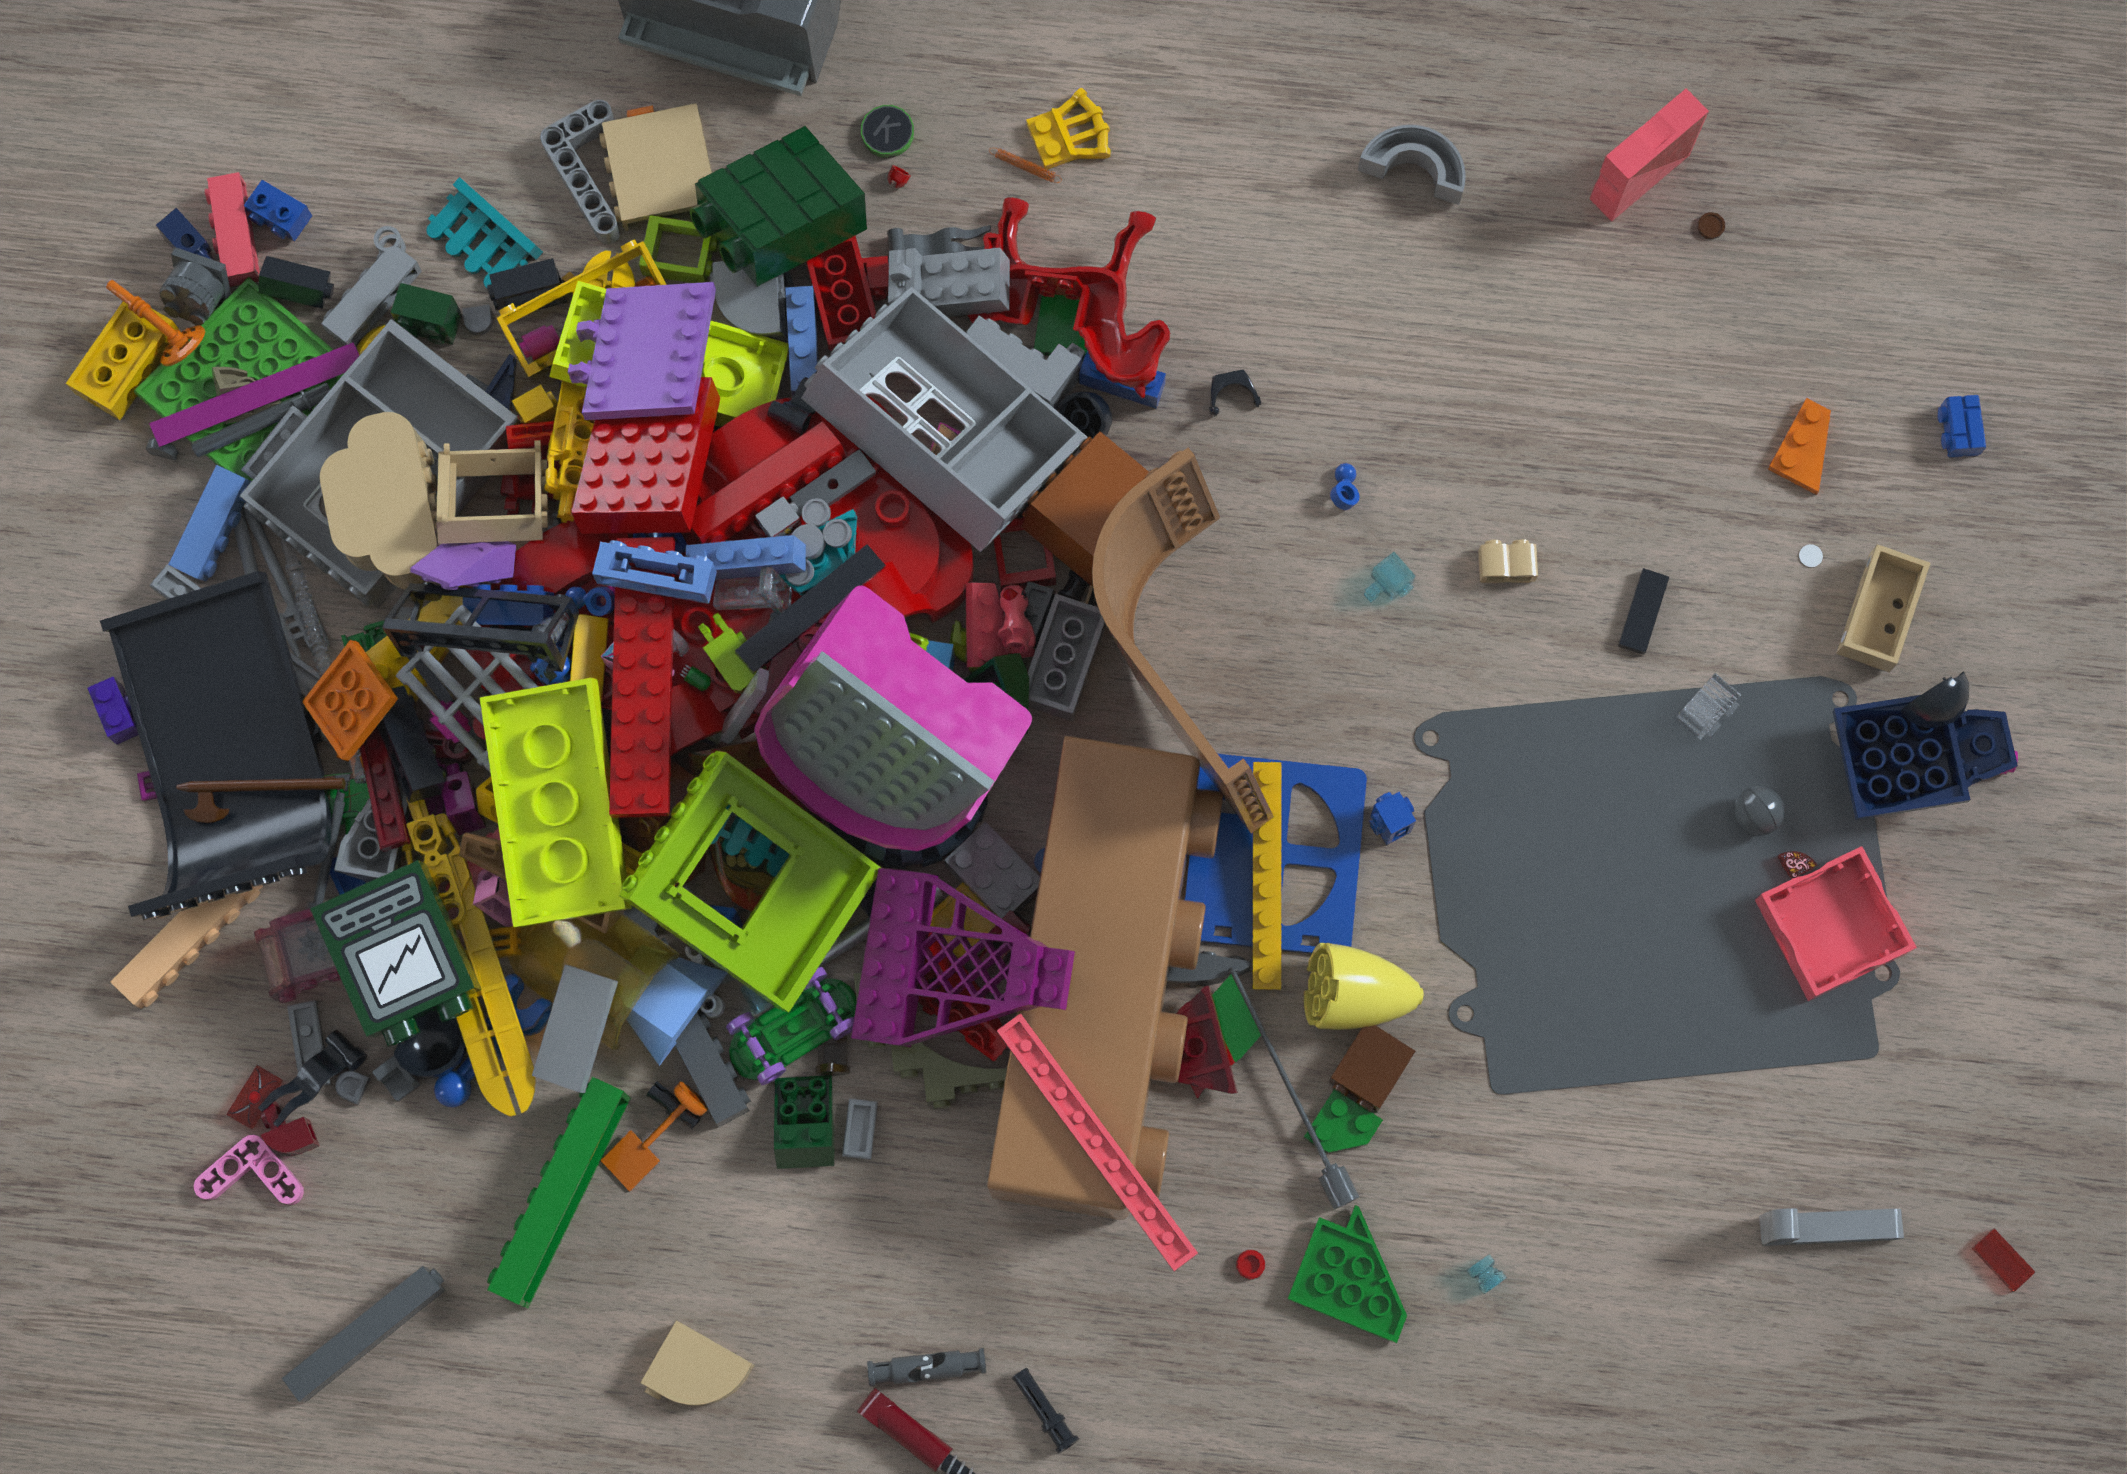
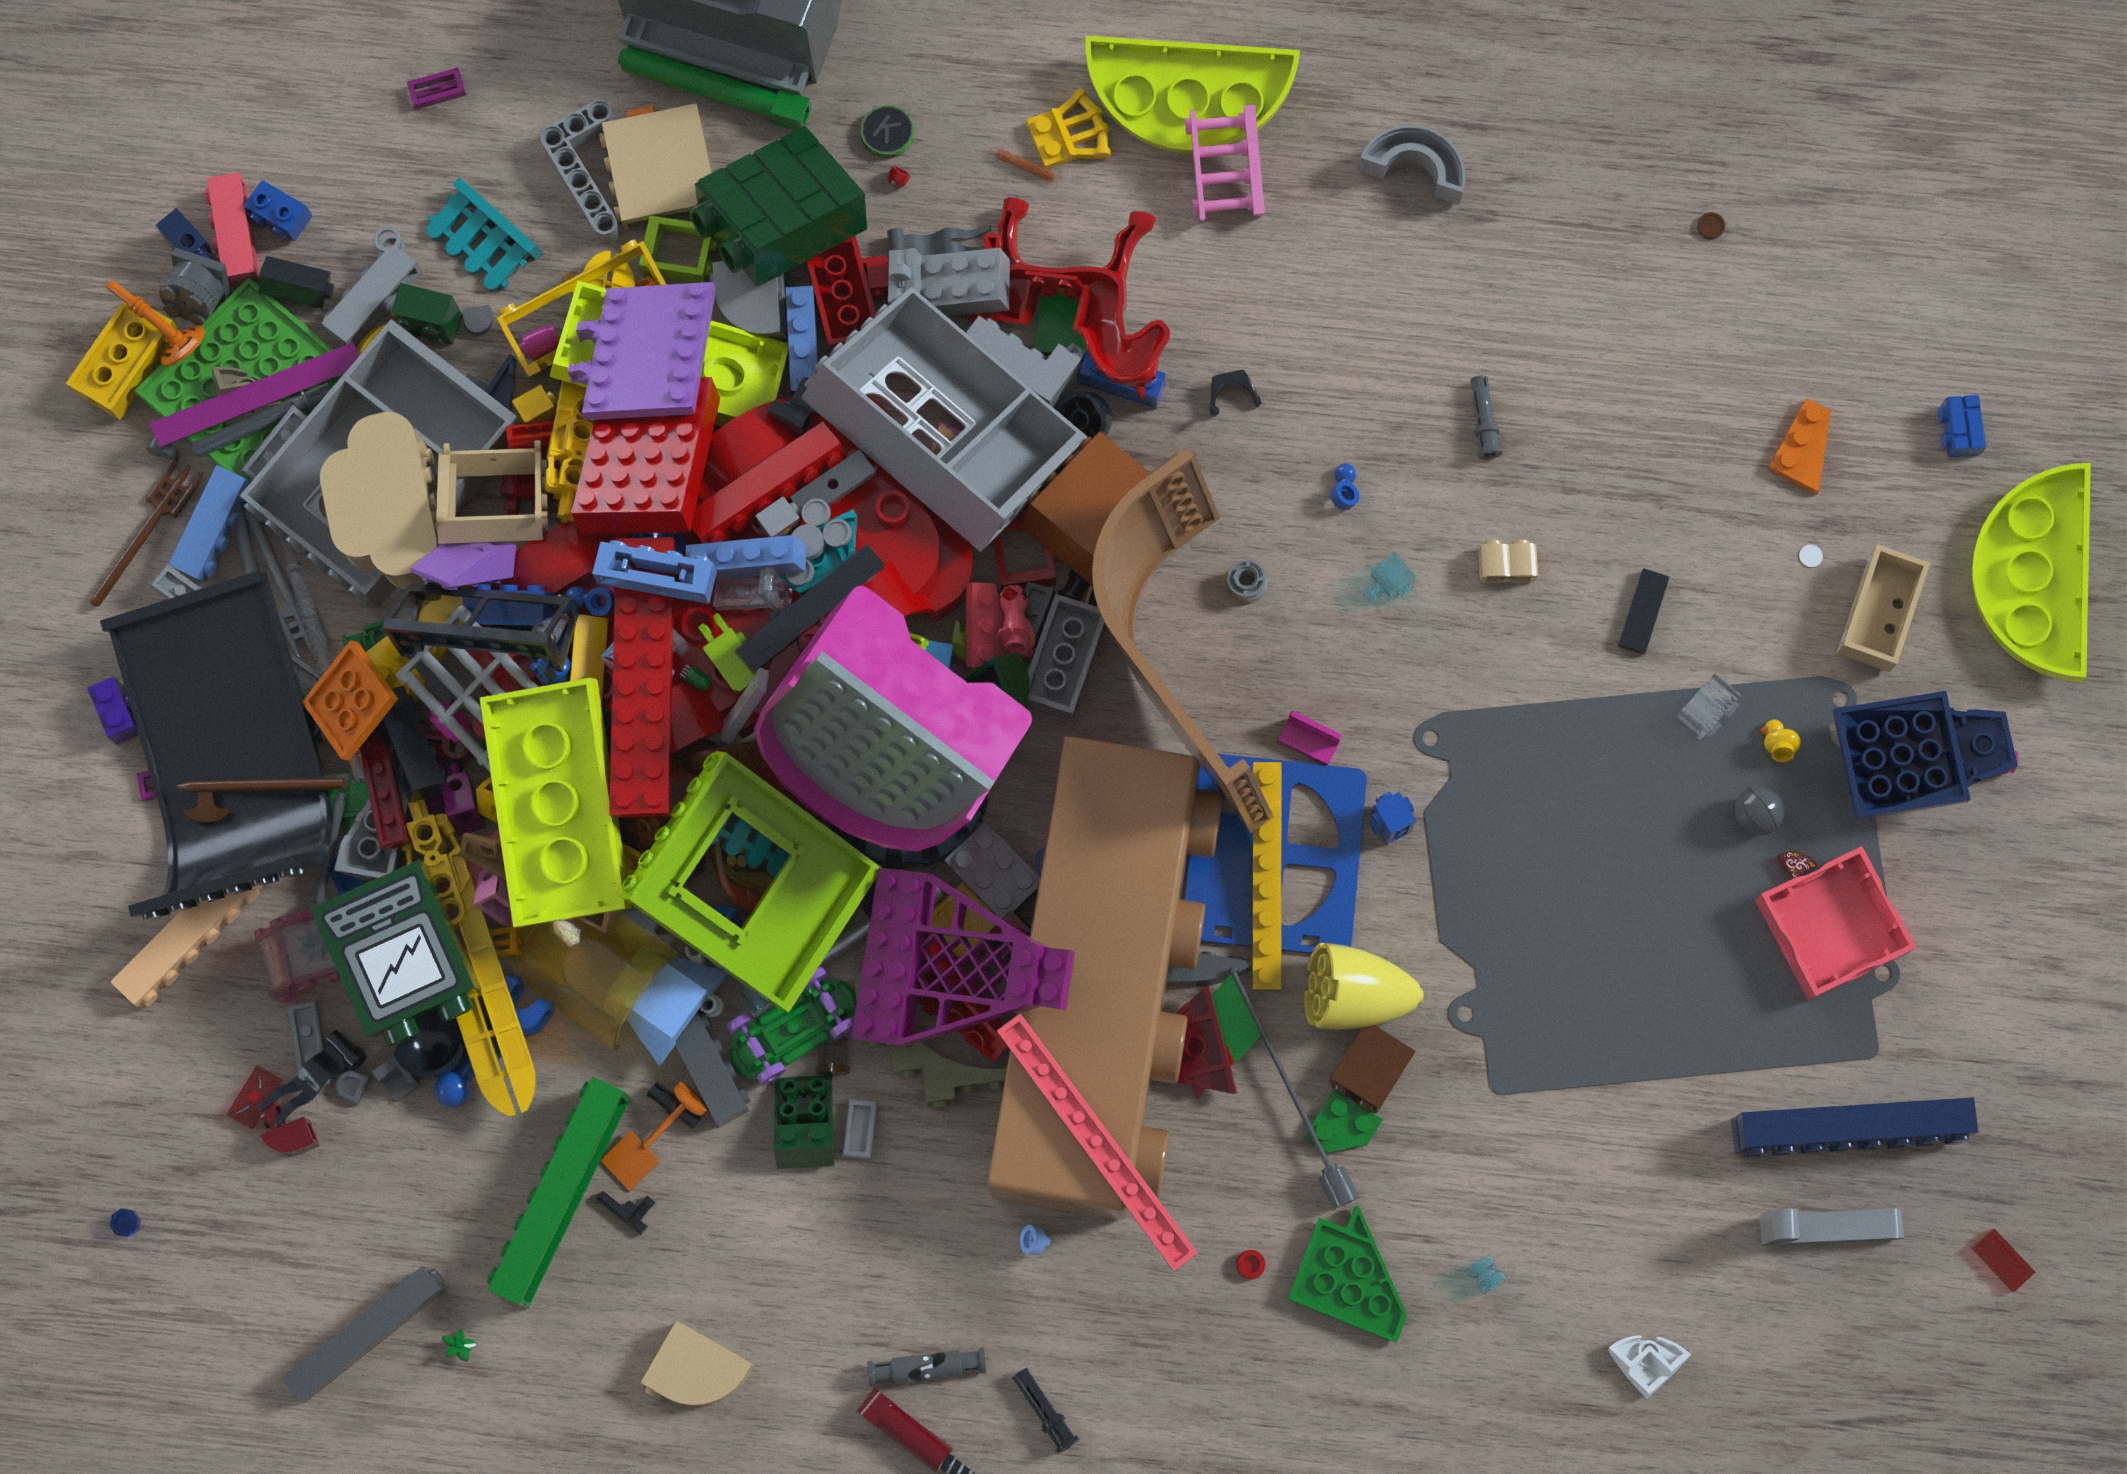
bright pink beam [194,1135,304,1205] -> none
black window [487,258,568,311] -> none
light grey tile [532,964,618,1093] -> none
coral tile [1590,88,1709,222] -> none
black cylinder [1901,671,1969,728] -> none
none -> reddish brown piece [90,457,203,607]
none -> clear blue tile [109,1208,141,1237]
none -> magenta tile [407,67,466,110]
none -> green plant [442,1329,477,1362]
none -> black hose [596,1191,656,1235]
none -> green brick [618,46,812,130]
none -> light blue tile [1020,1225,1050,1255]
none -> neon yellow plate [1085,35,1300,154]
none -> bright pink fence [1185,104,1265,222]
none -> light grey wheel [1227,559,1268,603]
none -> dark pink panel [1277,711,1342,765]
none -> dark grey pin [1470,375,1503,460]
none -> white brick [1608,1335,1691,1399]
none -> dark blue piece [1731,1097,1979,1158]
none -> yellow animal [1761,719,1801,762]
none -> neon yellow plate [1972,463,2091,683]

